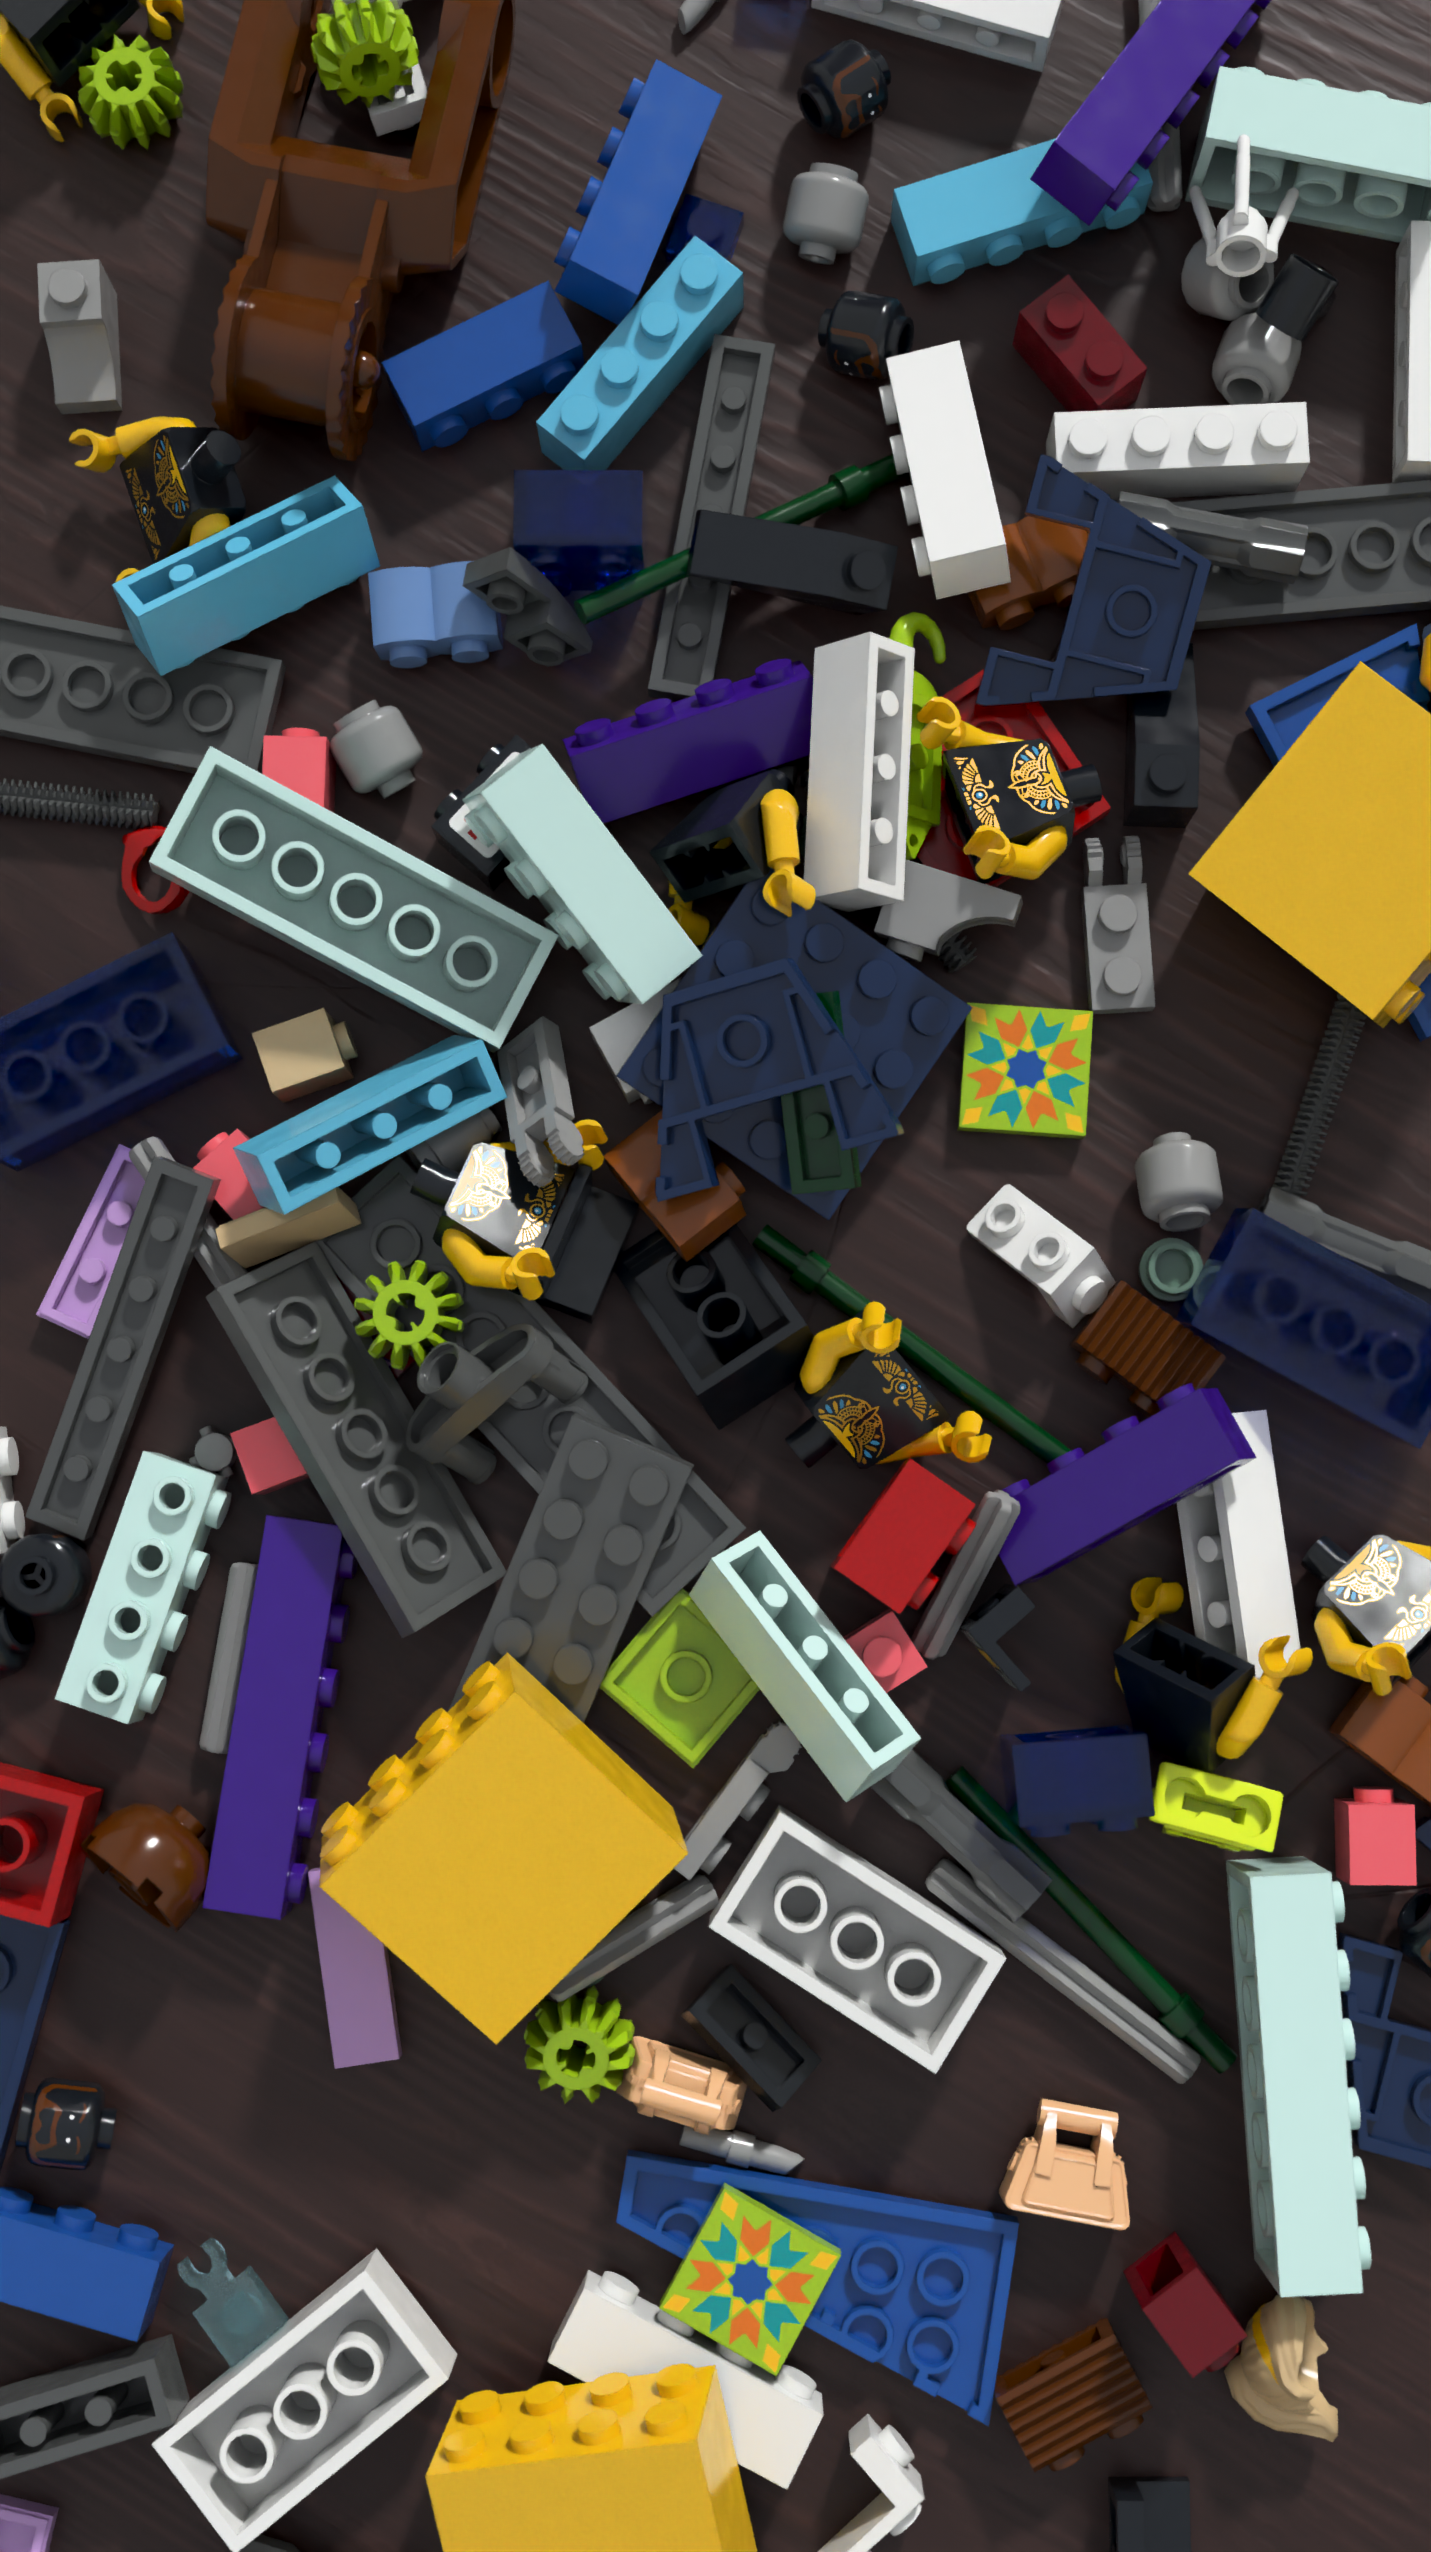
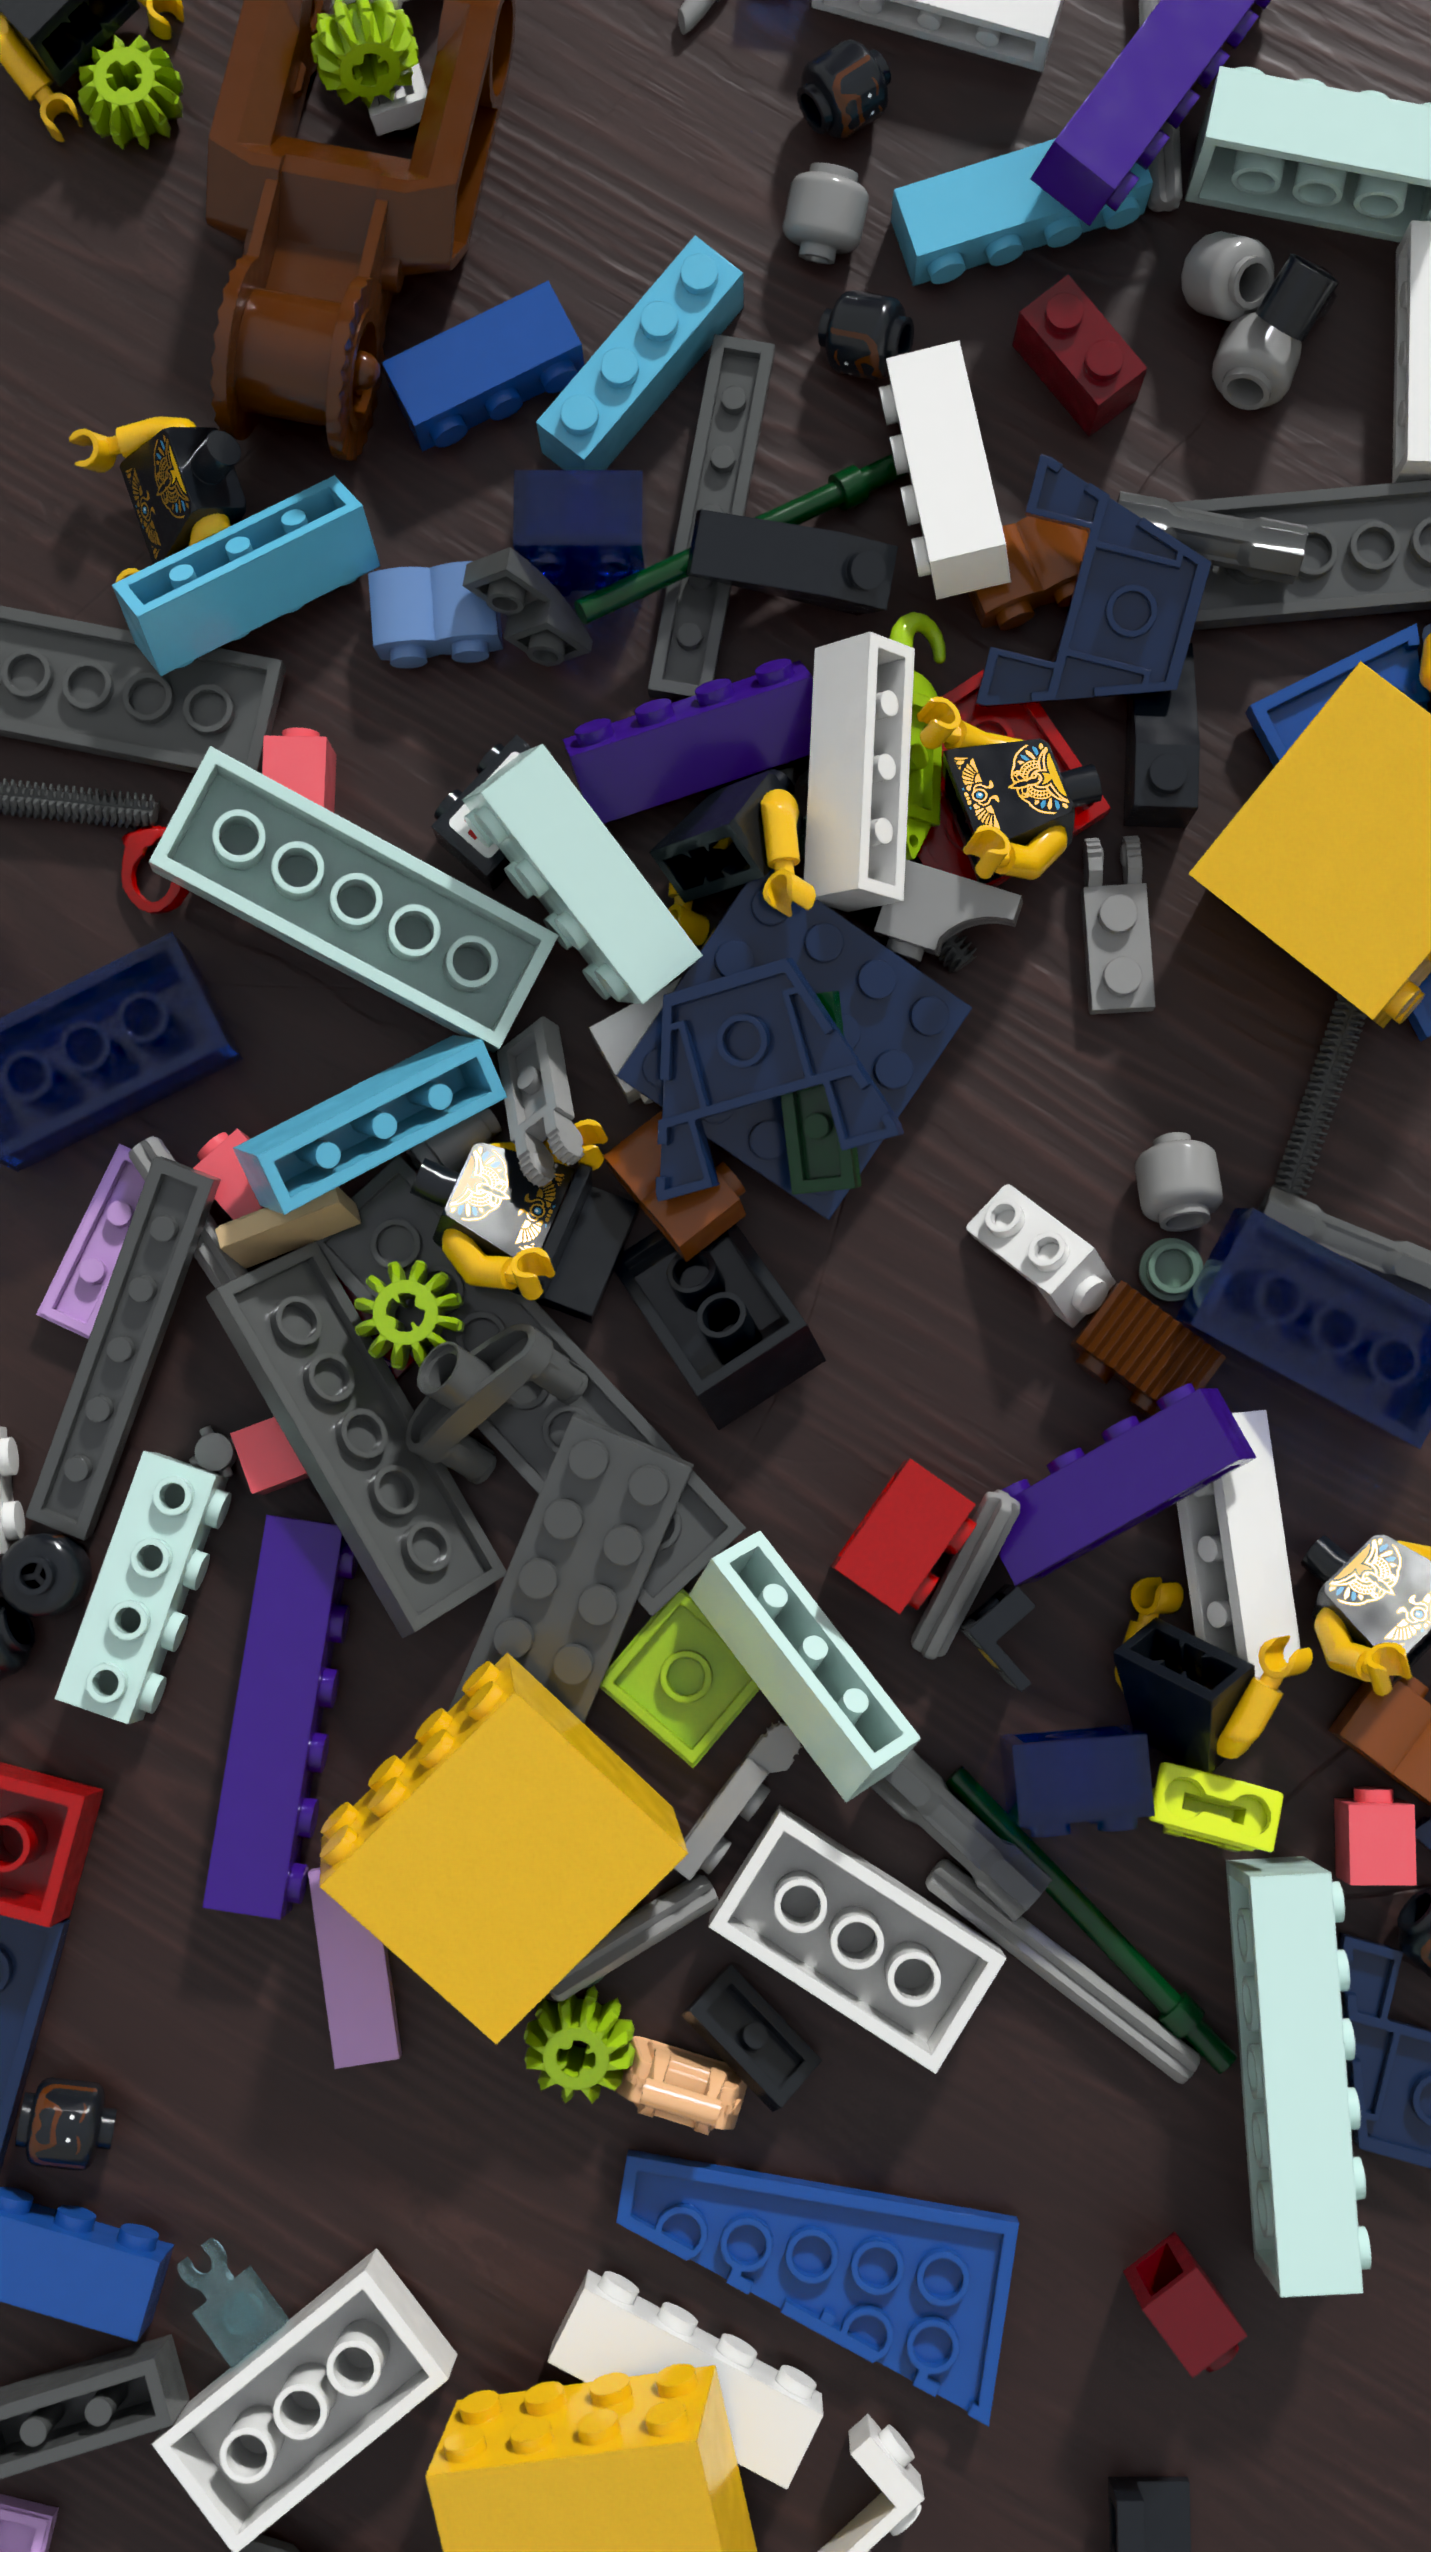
light grey arch [37,259,122,414] -> none
reddish brown cylinder [79,1804,210,1932] -> none
light grey axle [199,1562,258,1754] -> none
tan brick [252,1008,358,1103] -> none
light grey head [329,700,423,799] -> none
blue brick [554,59,723,325] -> none
tile [659,2182,841,2376] -> none
clear blue plate [666,194,744,262] -> none
light grey piece [679,2125,805,2175] -> none
dark green bar [752,1224,1071,1464] -> none
torso [785,1301,992,1469] -> none
coral brick [843,1608,928,1693] -> none
tile [957,1002,1093,1139] -> none
reddish brown brick [994,2318,1153,2472] -> none
light nougat piece [999,2098,1130,2231] -> none
white brick [1046,402,1310,500] -> none
white plant [1189,134,1299,277] -> none
tan hair [1224,2295,1338,2442] -> none

